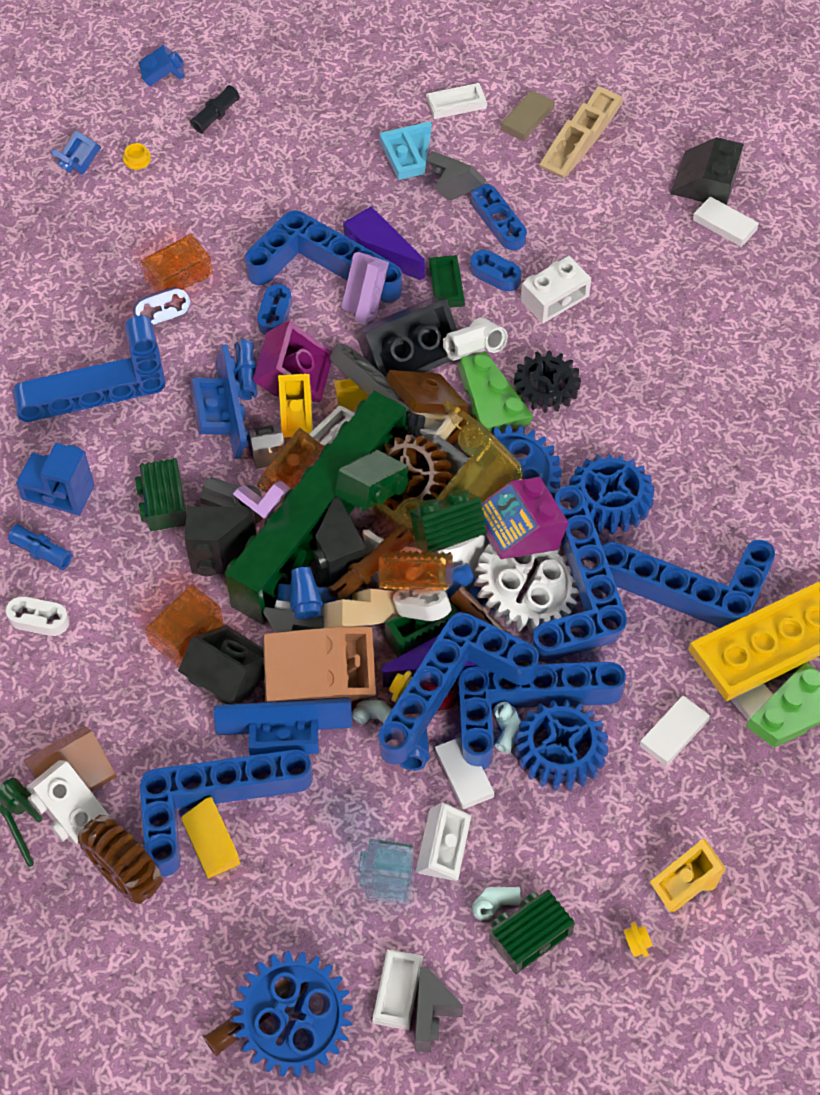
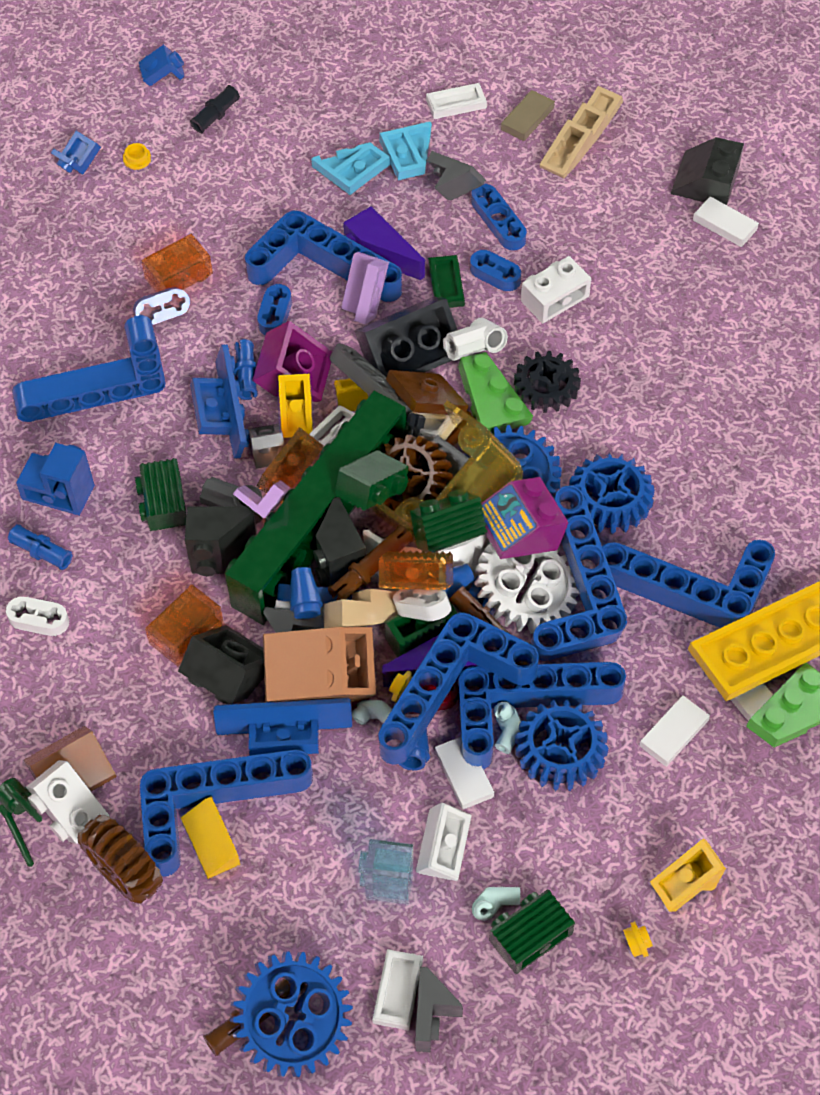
none -> medium azure wing [311,142,390,195]

